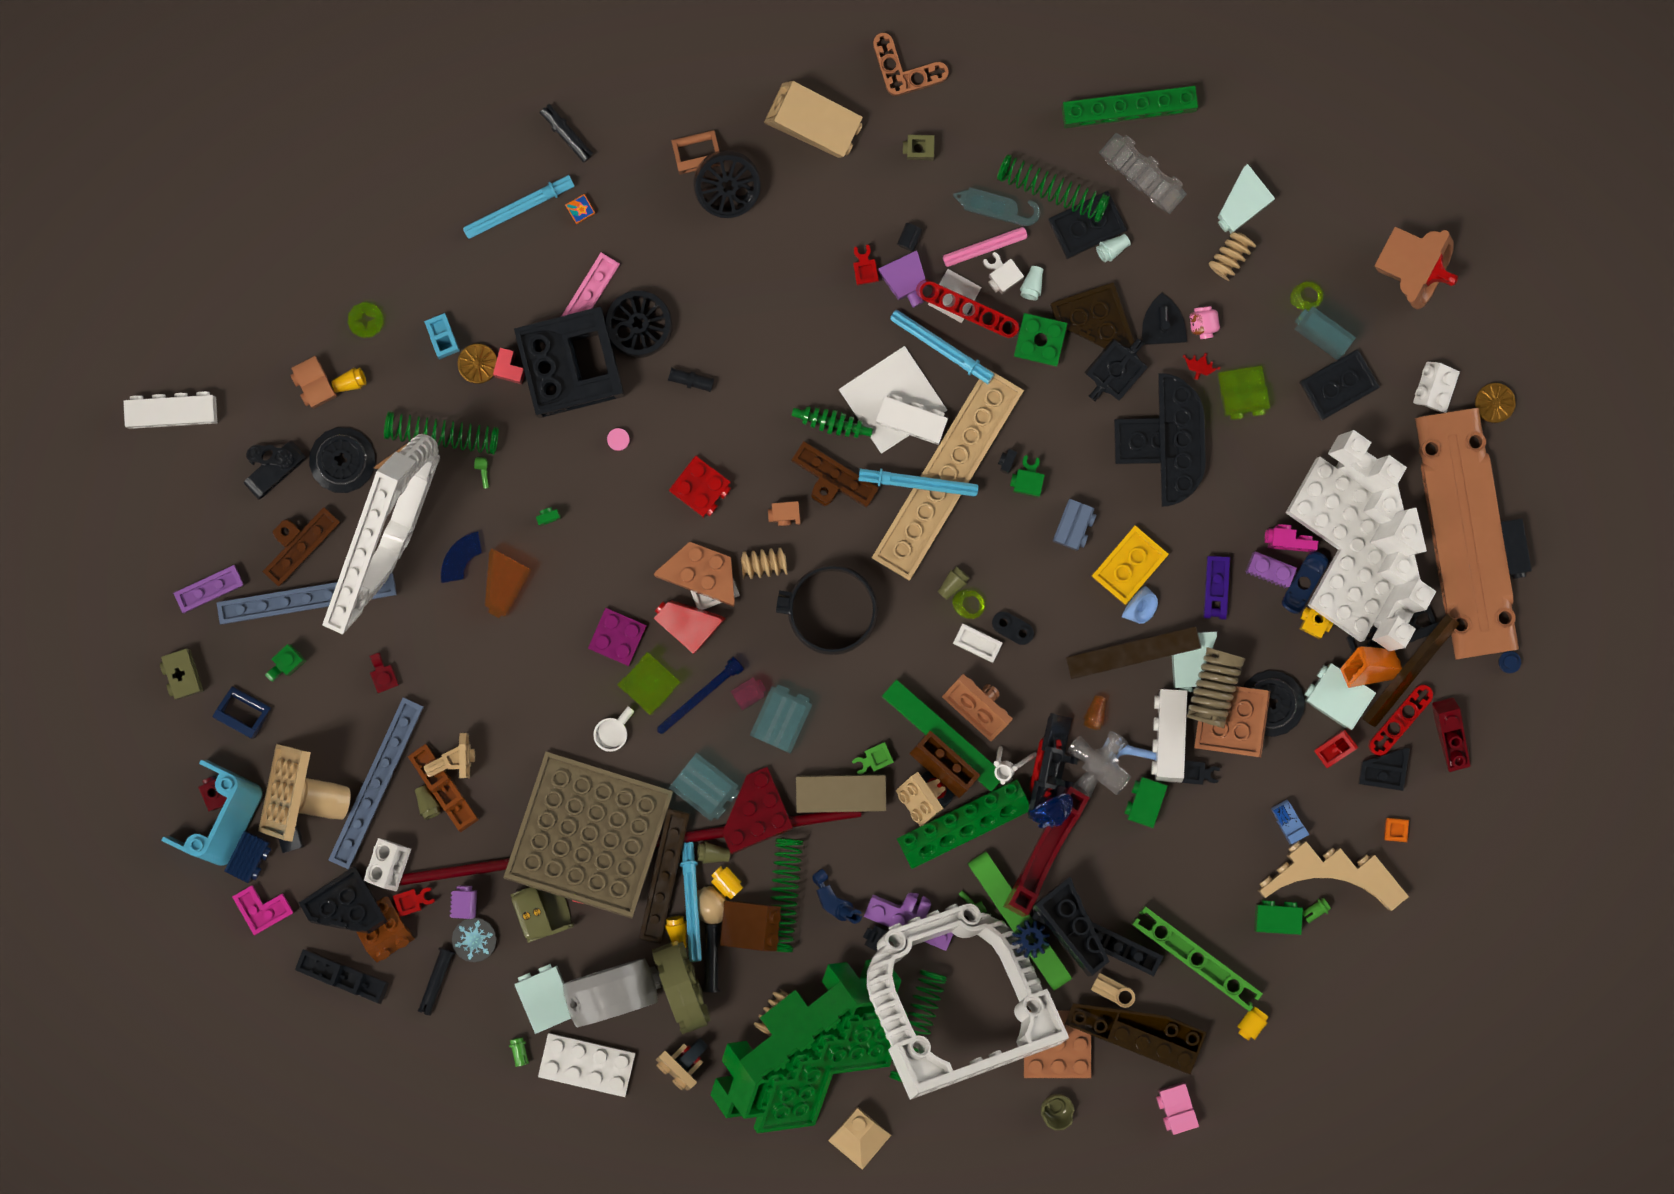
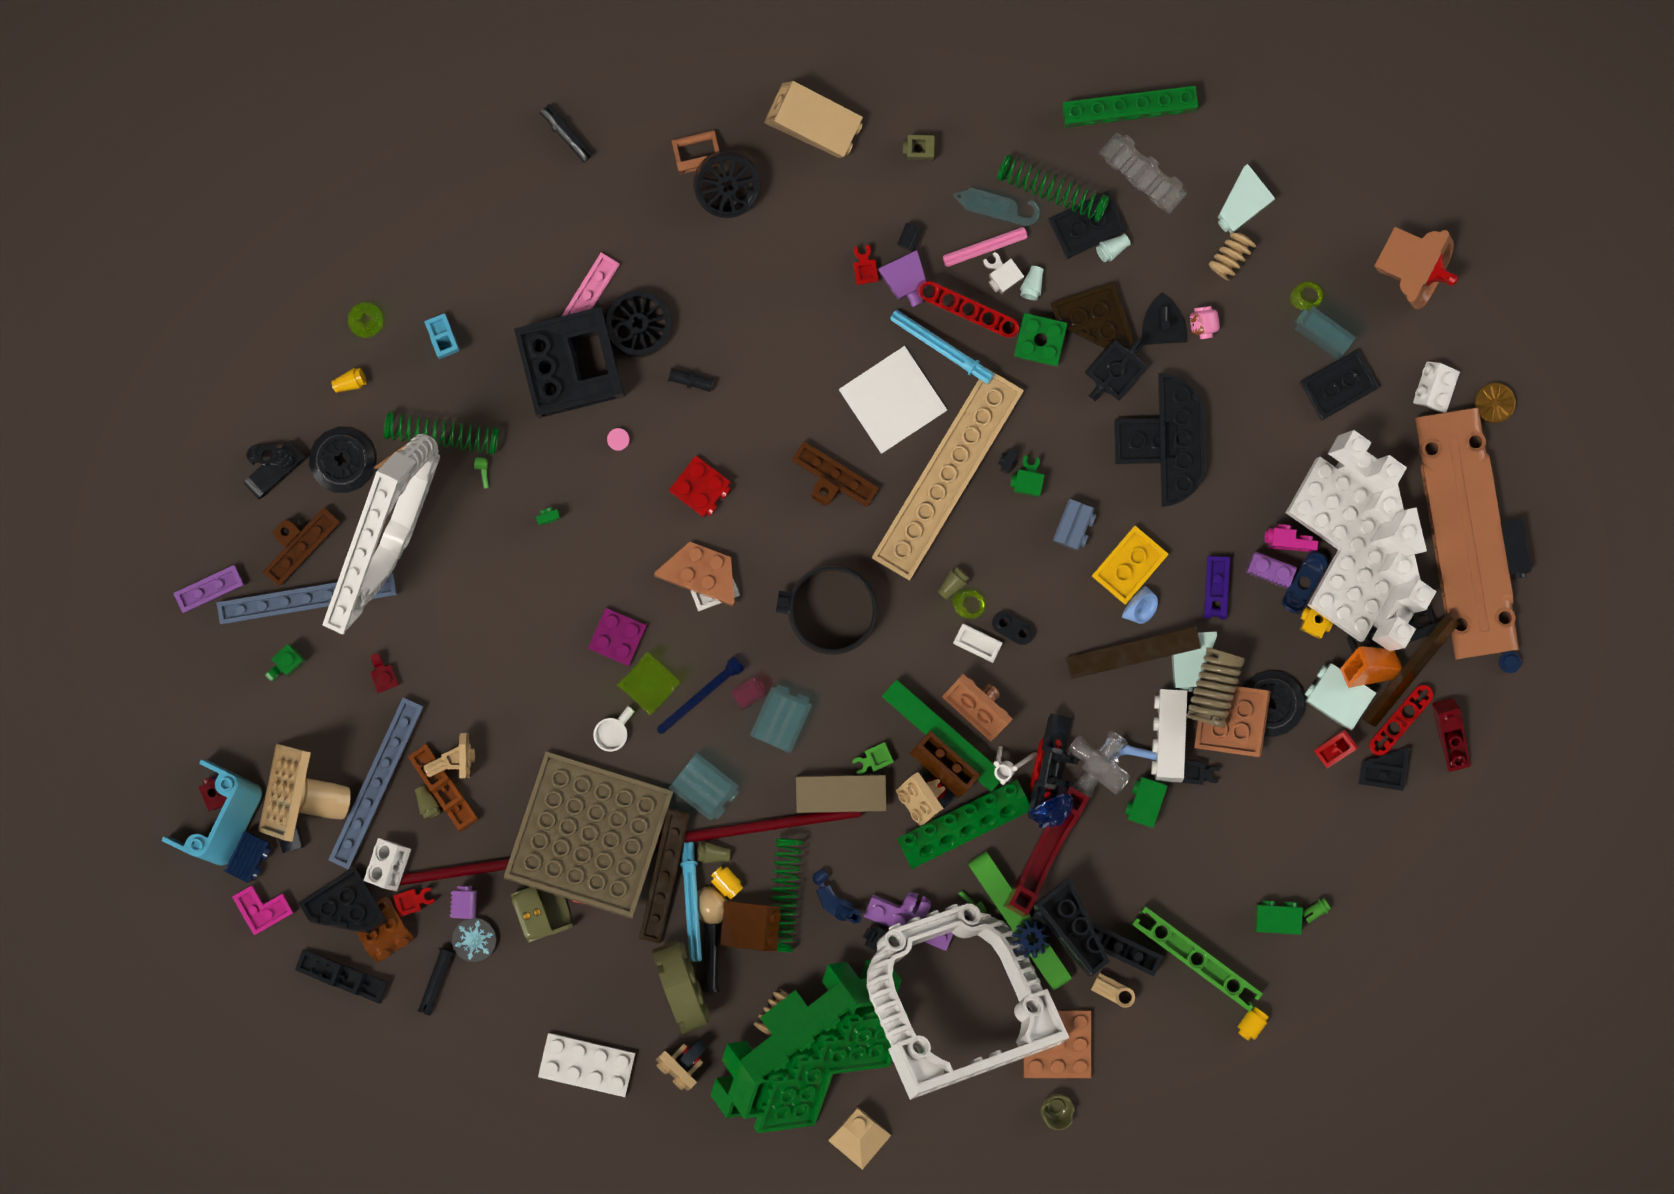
white brick [124,391,218,429] -> none
olive brick [160,649,204,700] -> none
dark blue tile [212,686,271,739] -> none
nougat brick [290,356,337,409] -> none
clear blue tile [441,532,482,583] -> none
pearl gold wheel [458,344,497,384] -> none
medium azure axle [463,175,575,238] -> none
clear orange slope [485,548,532,618] -> none
coral piece [493,348,525,384] -> none
bright green pin [509,1037,529,1067] -> none
light aqua brick [514,964,571,1034] -> none
light grey cylinder [563,958,661,1027] -> none
tile [565,194,596,225] -> none
slope [653,600,725,654] -> none
yellow cone [665,916,687,948] -> none
dark red plate [722,767,793,855] -> none
tan piece [741,547,788,580] -> none
nougat brick [768,501,800,526] -> none
green piece [791,406,873,438] -> none
medium azure axle [858,469,978,496] -> none
nougat beam [873,33,949,96] -> none
white brick [876,394,948,445] -> none
green piece [889,970,947,1082] -> none
white sticker [928,269,982,323] -> none
dark brown wedge [1065,1003,1207,1075] -> none
clear orange cone [1083,696,1107,730] -> none
bright pink brick [1156,1082,1199,1135] -> none
red piece [1183,353,1220,380] -> none
clear neon green plate [1217,366,1270,420] -> none
tan arch [1258,841,1409,911] -> none
medium blue leg [1271,799,1309,844] -> none
orange tile [1384,818,1409,842] -> none

